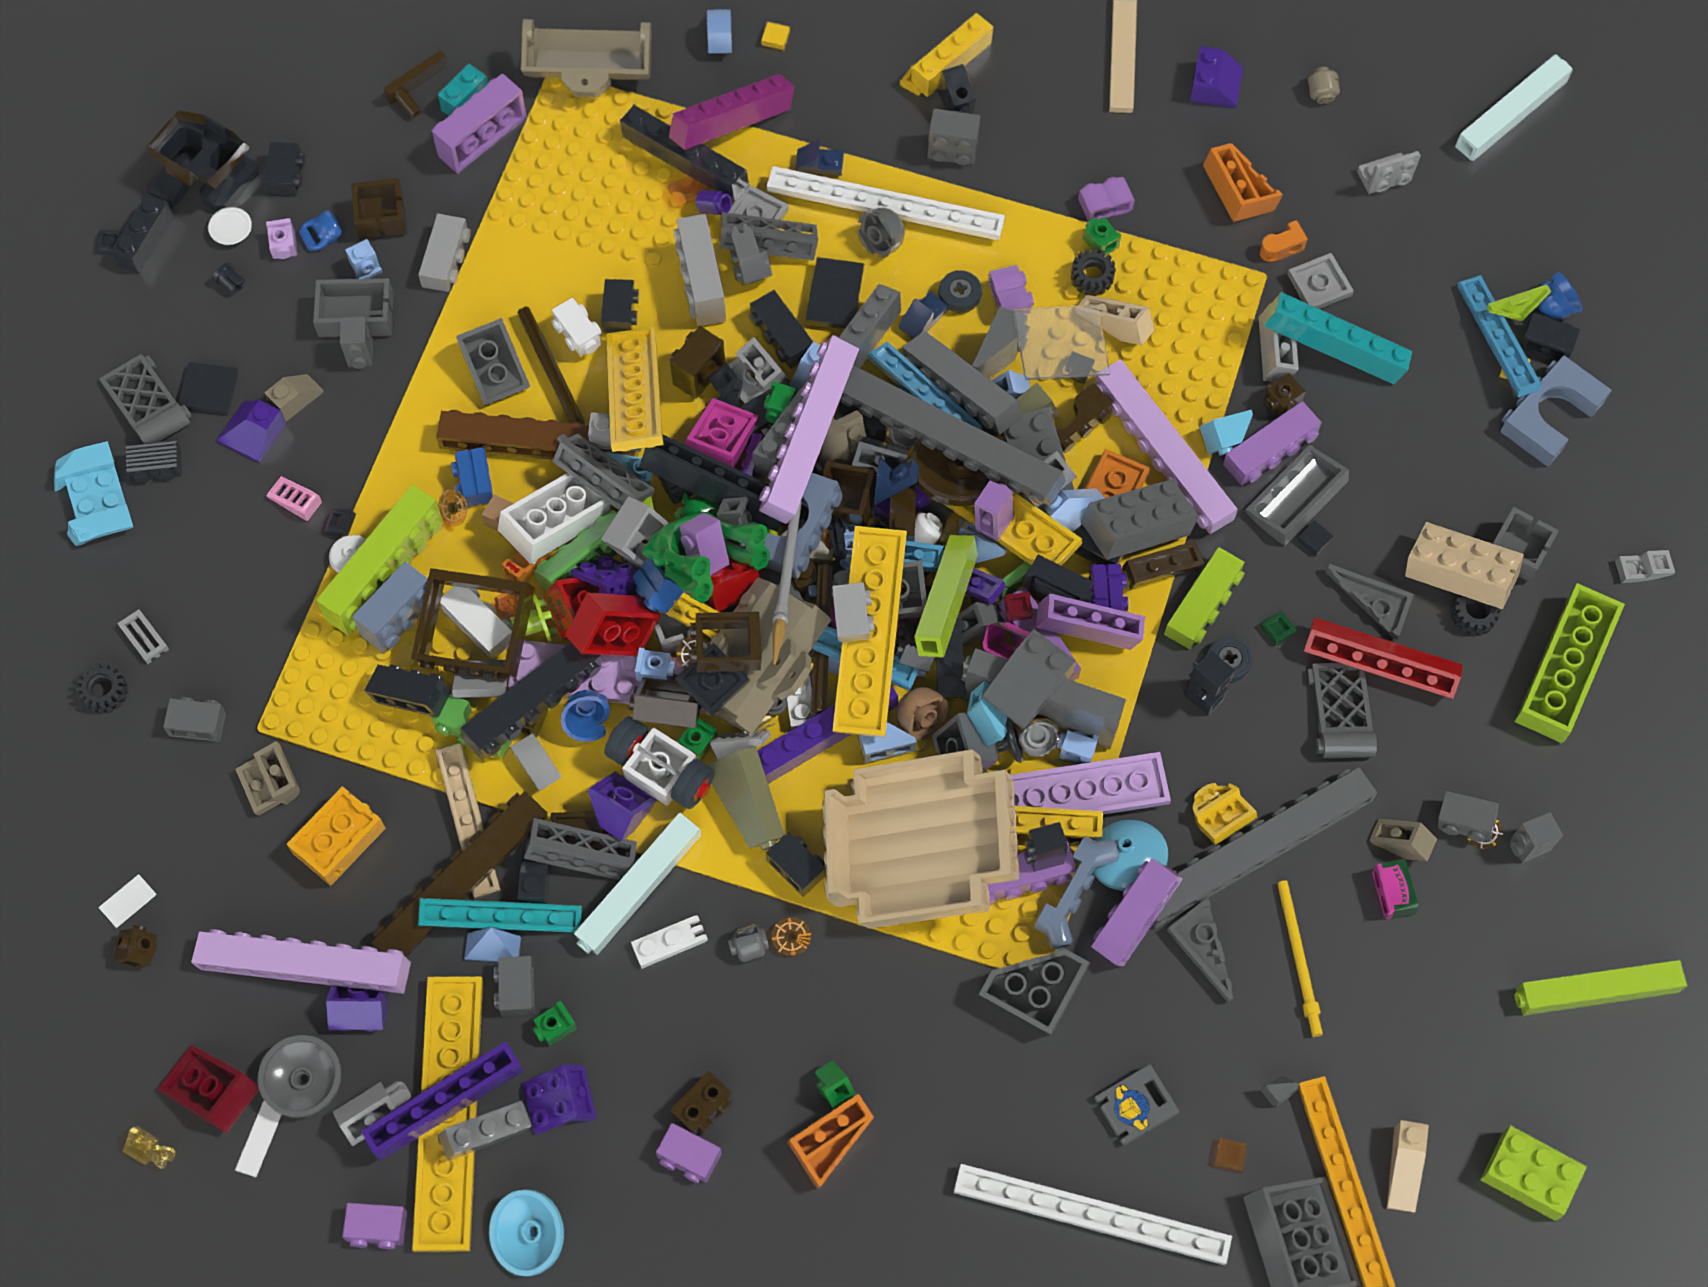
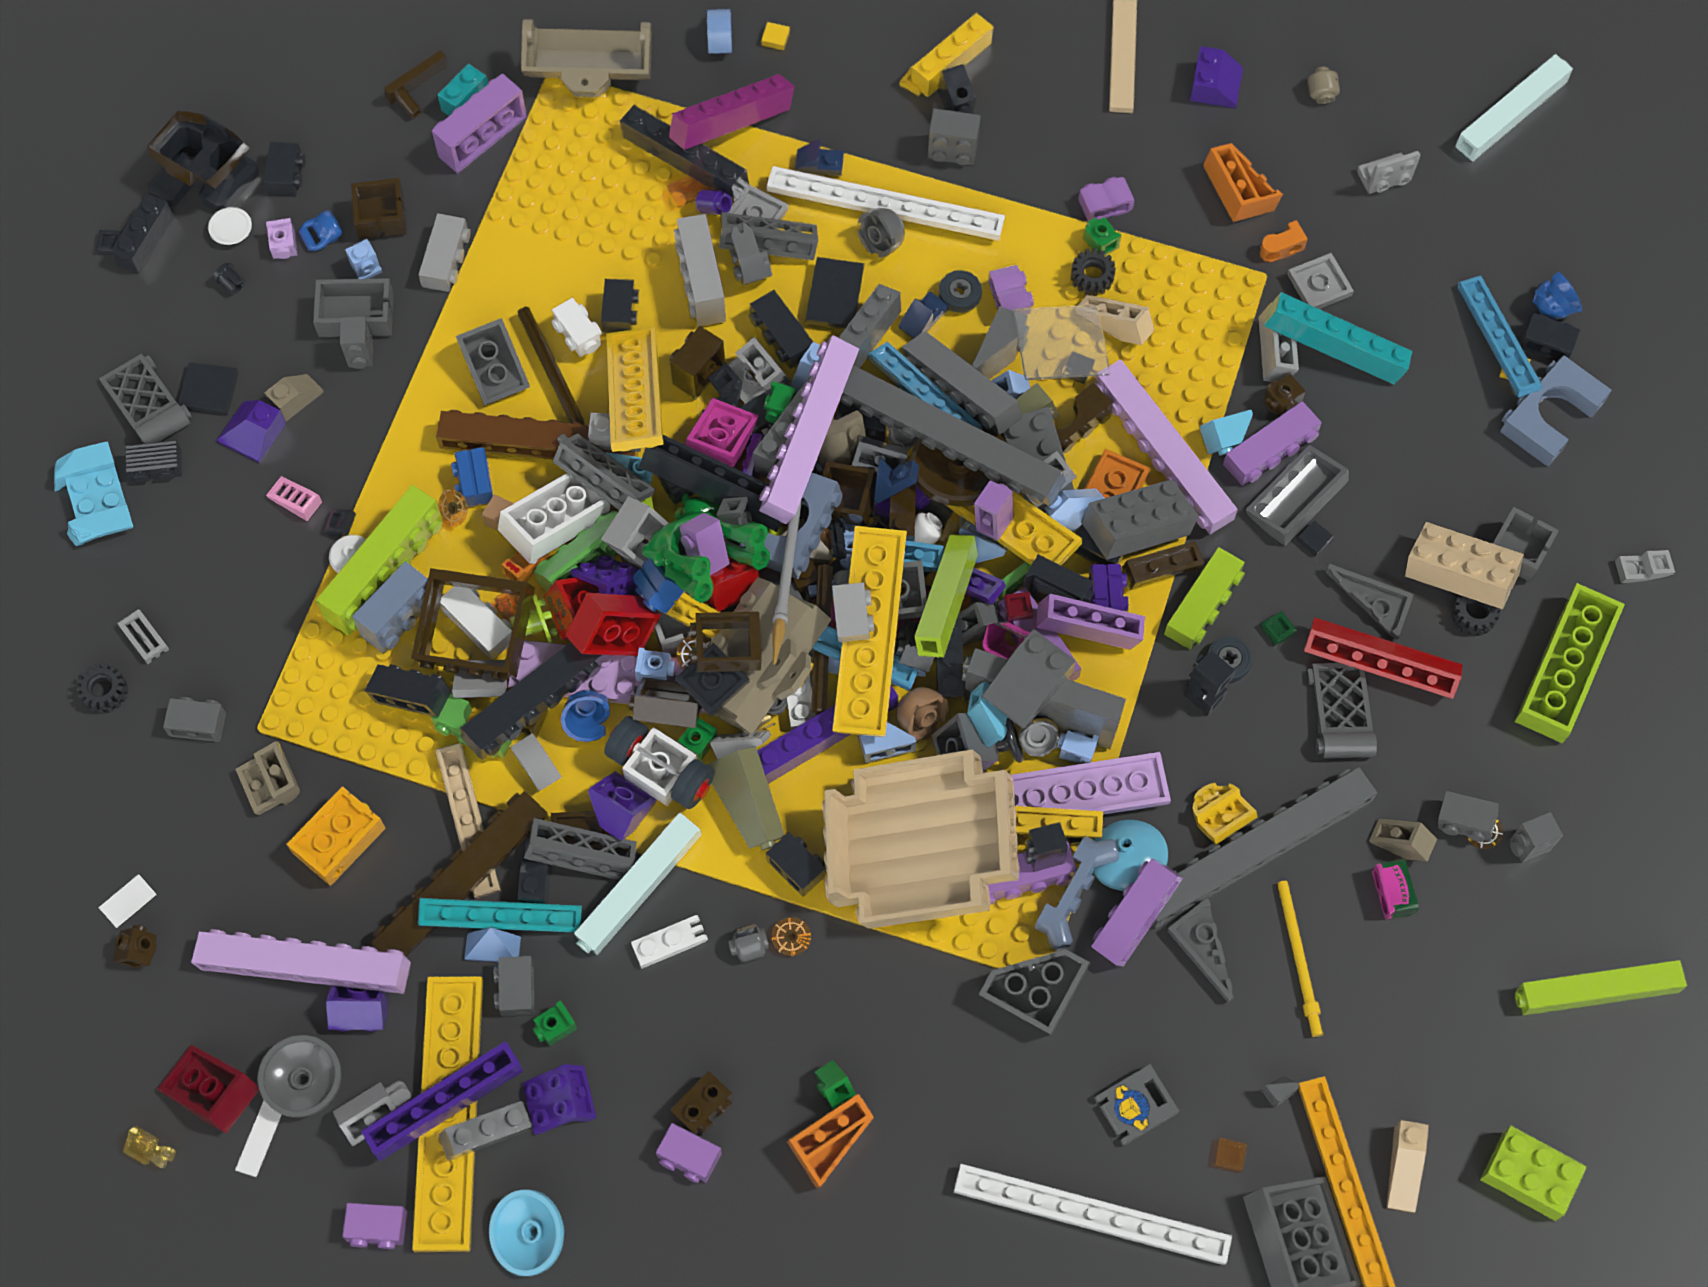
lime tile [1487,285,1551,322] -> none

